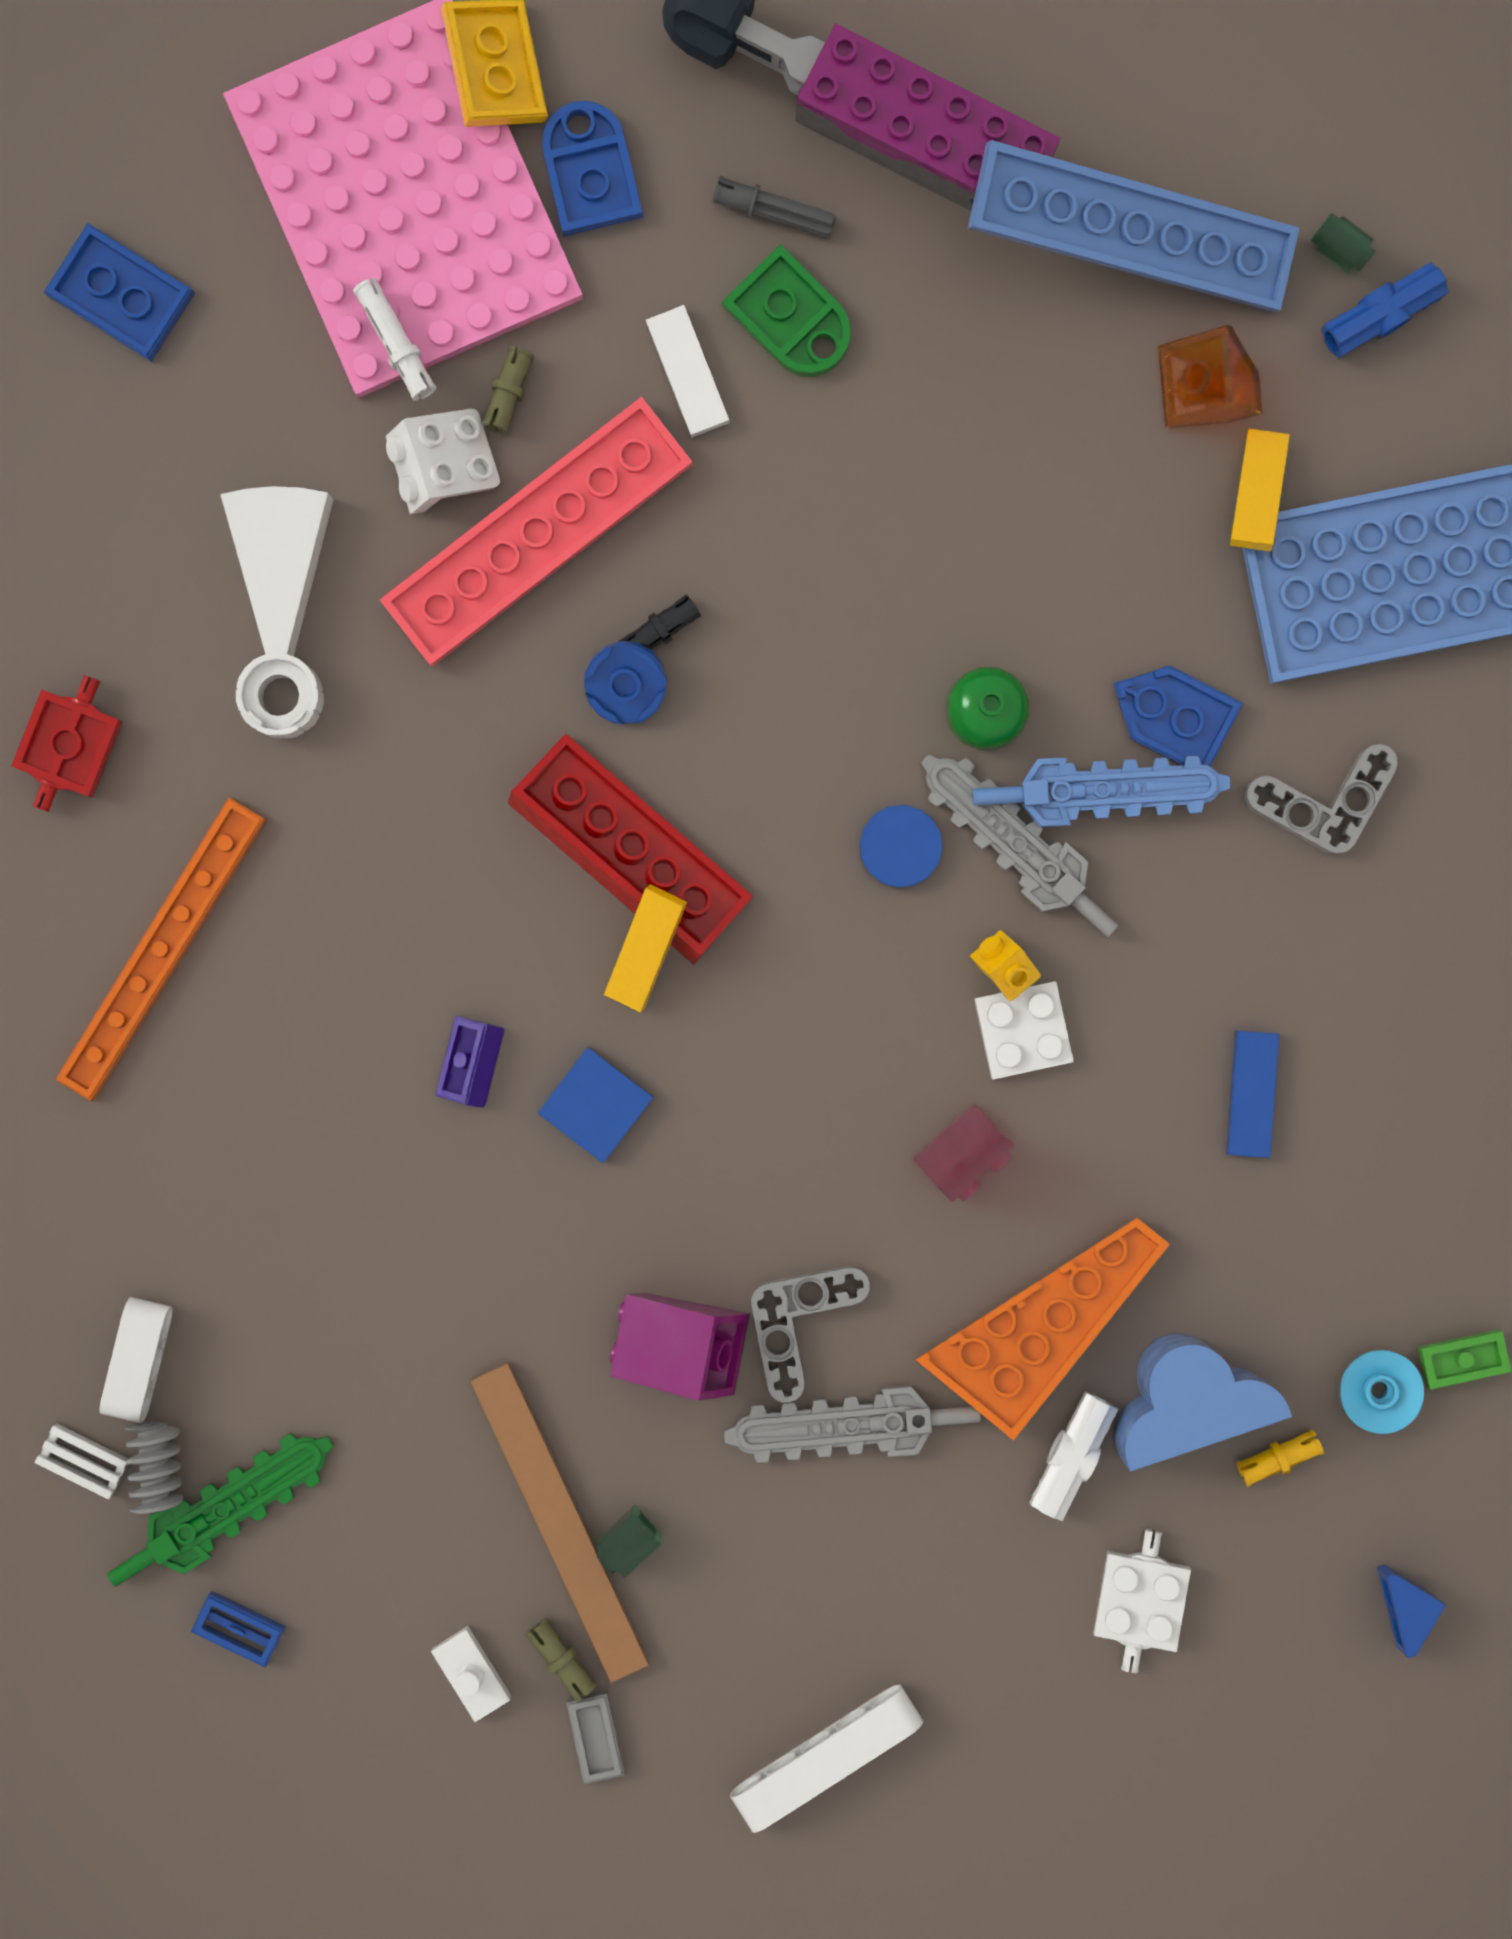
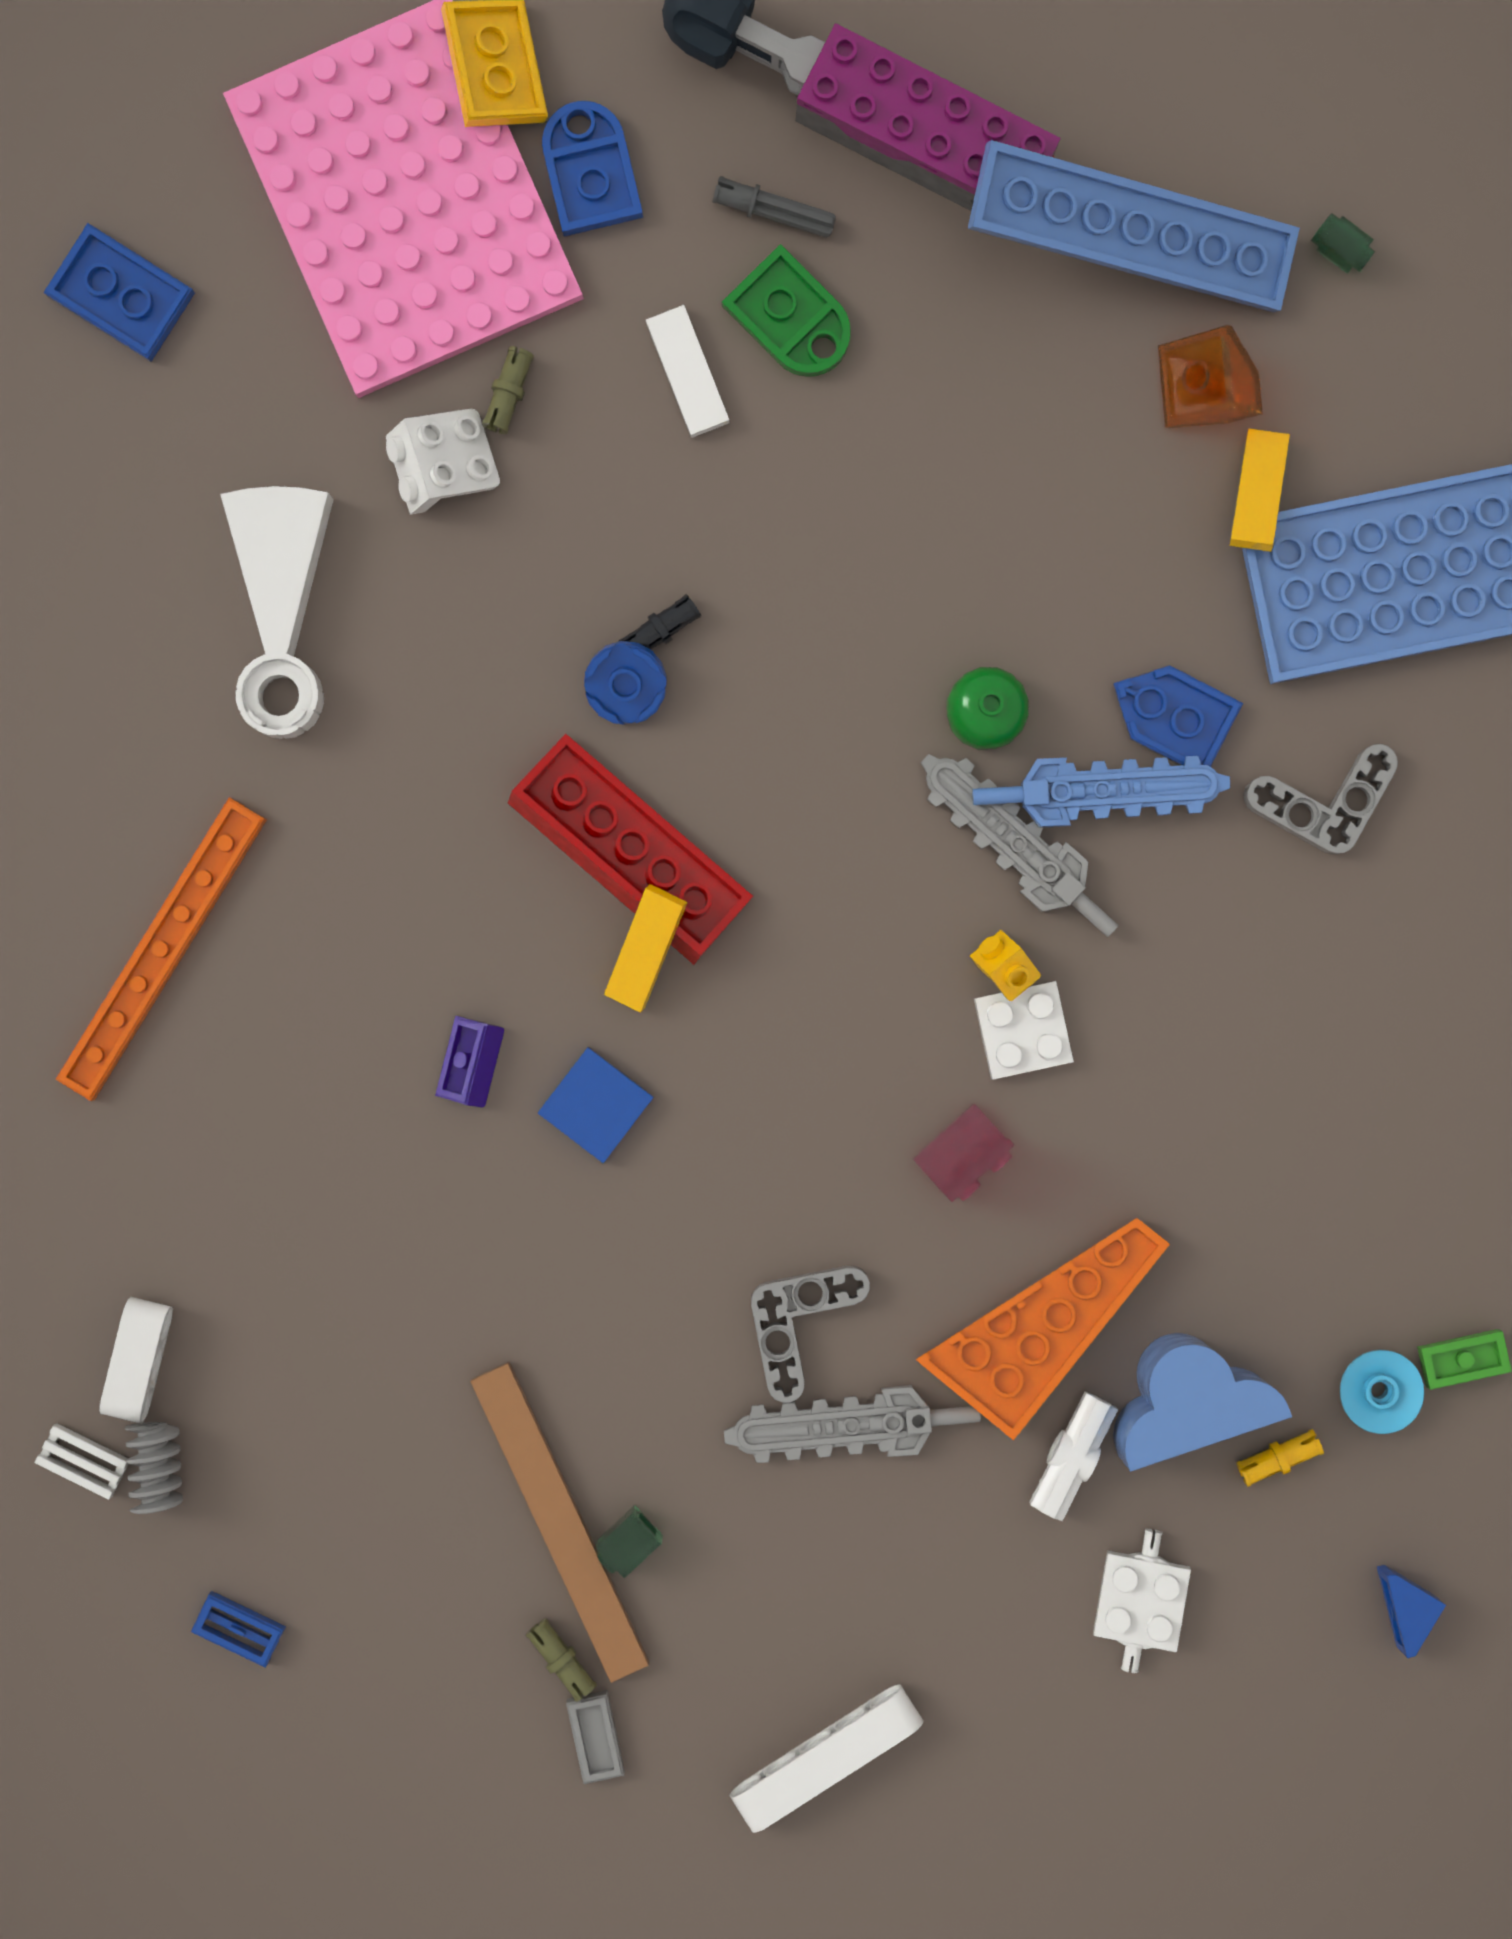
red plate [11,675,123,812] -> none
green bar [107,1433,334,1587] -> none
white pin [353,278,437,401] -> none
coral plate [380,396,693,667] -> none
white tile [431,1626,512,1722] -> none
magenta slope [610,1293,750,1401] -> none
blue tile [859,805,942,888] -> none
blue tile [1226,1030,1279,1158] -> none
blue piece [1321,262,1449,359] -> none

